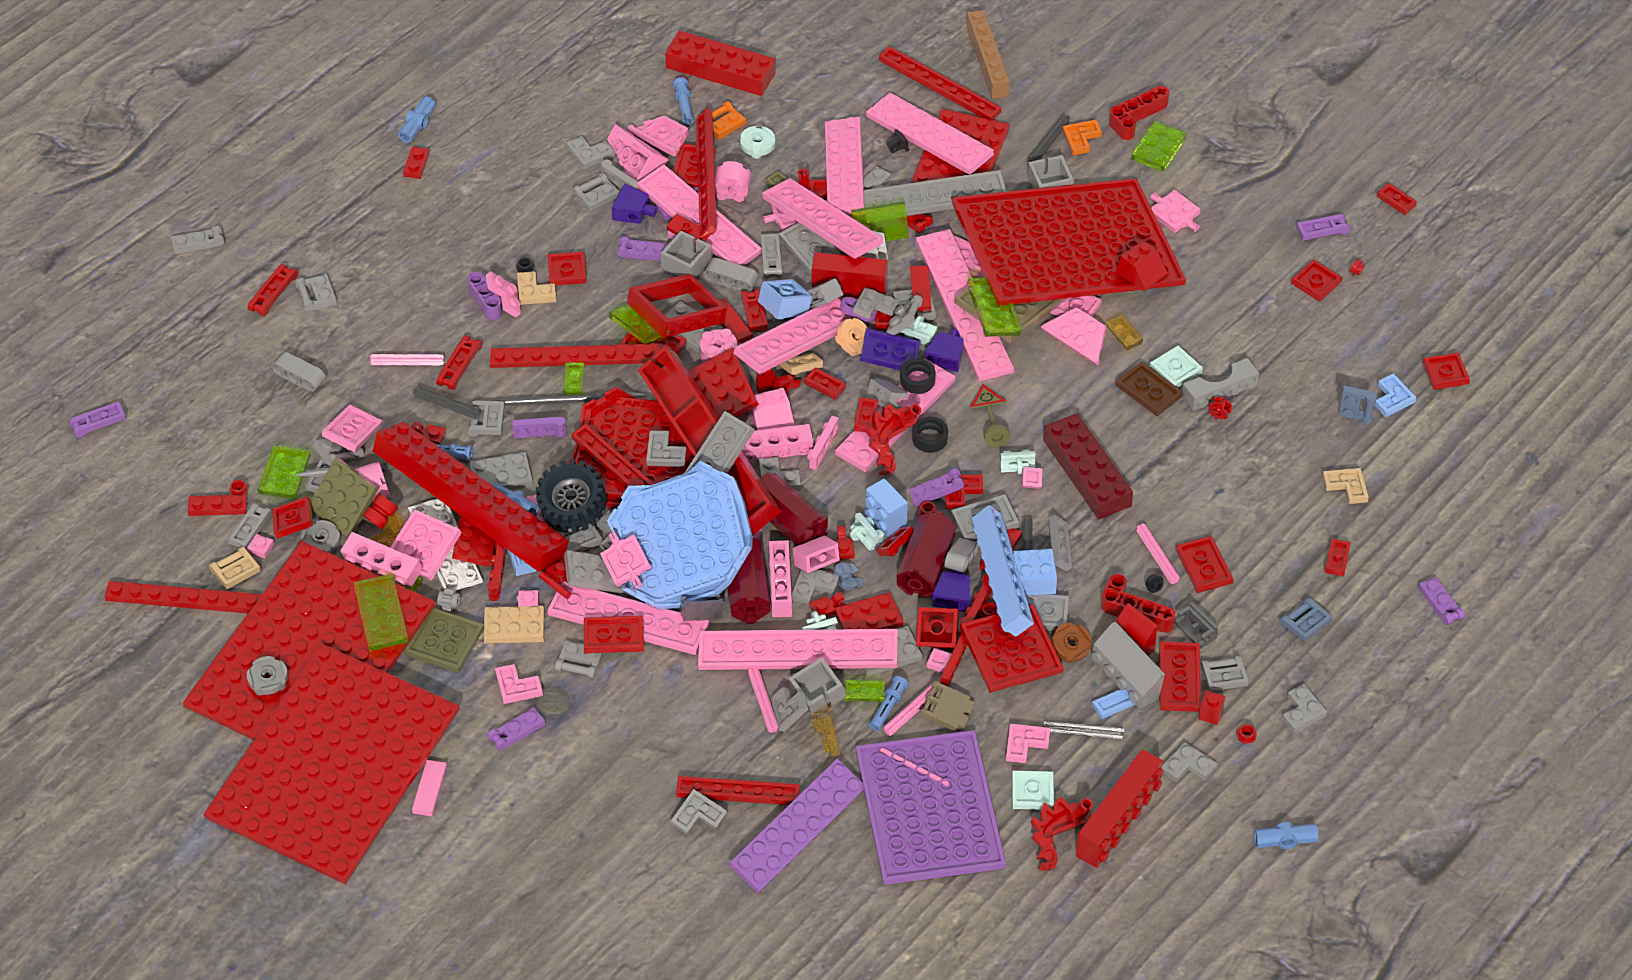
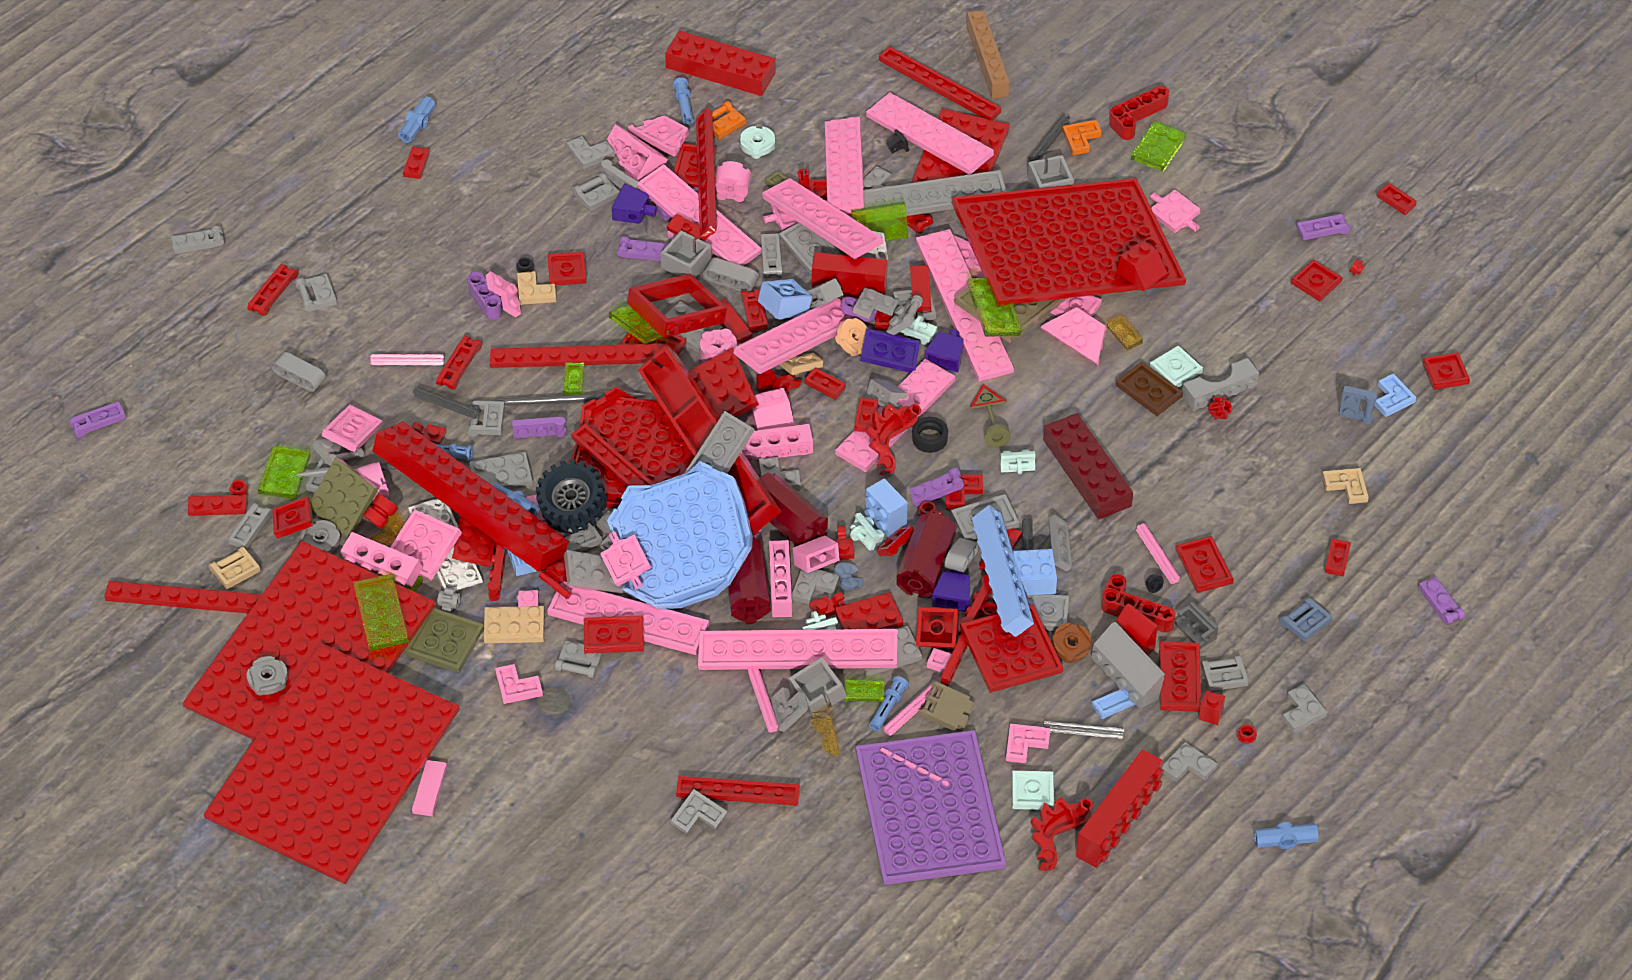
bright pink plate [247,534,274,558] -> none
medium lavender plate [487,707,545,751] -> none
light grey plate [646,431,687,467] -> none
flat silver hinge [679,595,724,621] -> none
medium lavender plate [728,759,864,894] -> none
bright pink plate [807,416,839,470] -> none
black tyre [900,358,936,394] -> none
bright pink plate [1021,467,1042,489] -> none

